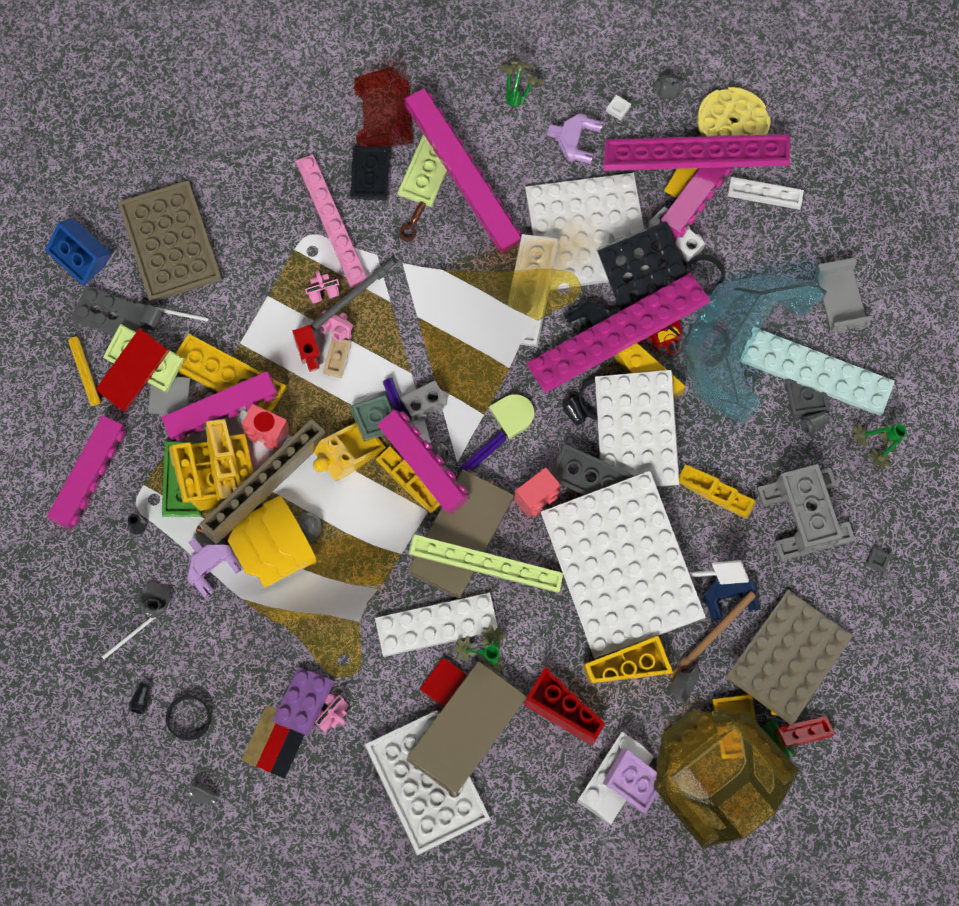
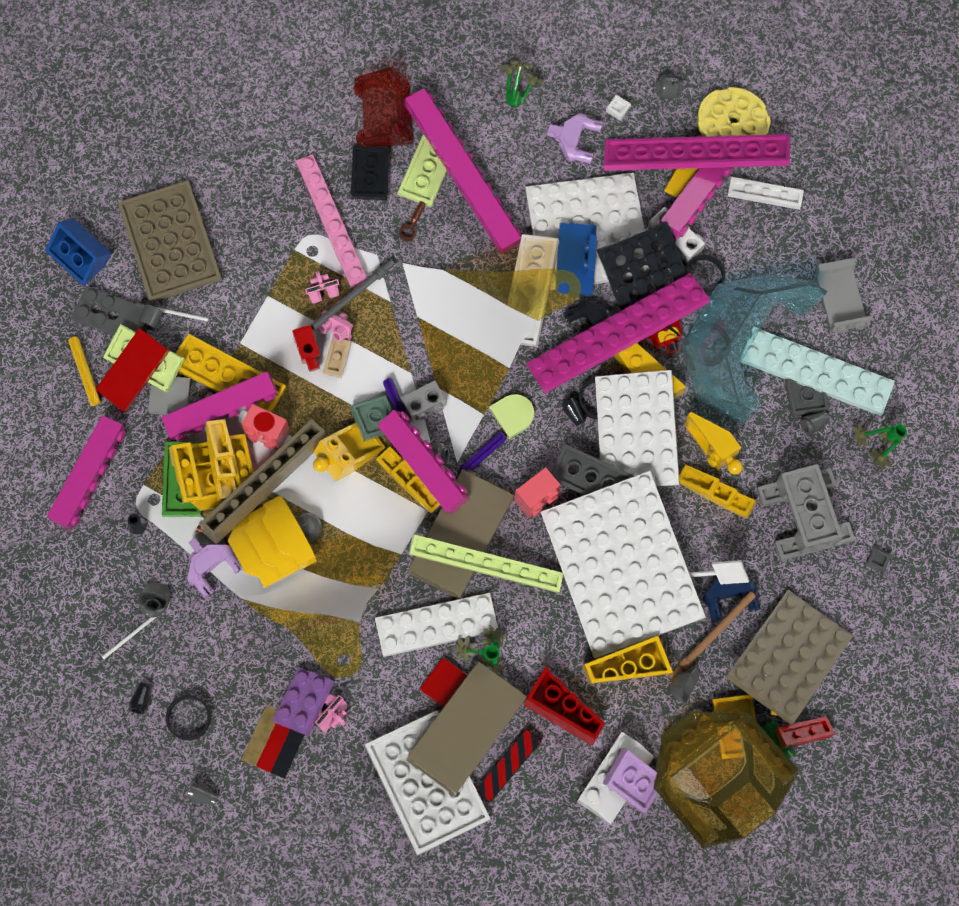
none -> tile [476,729,542,803]
none -> blue bracket [555,223,597,296]
none -> yellow slope [684,412,743,475]

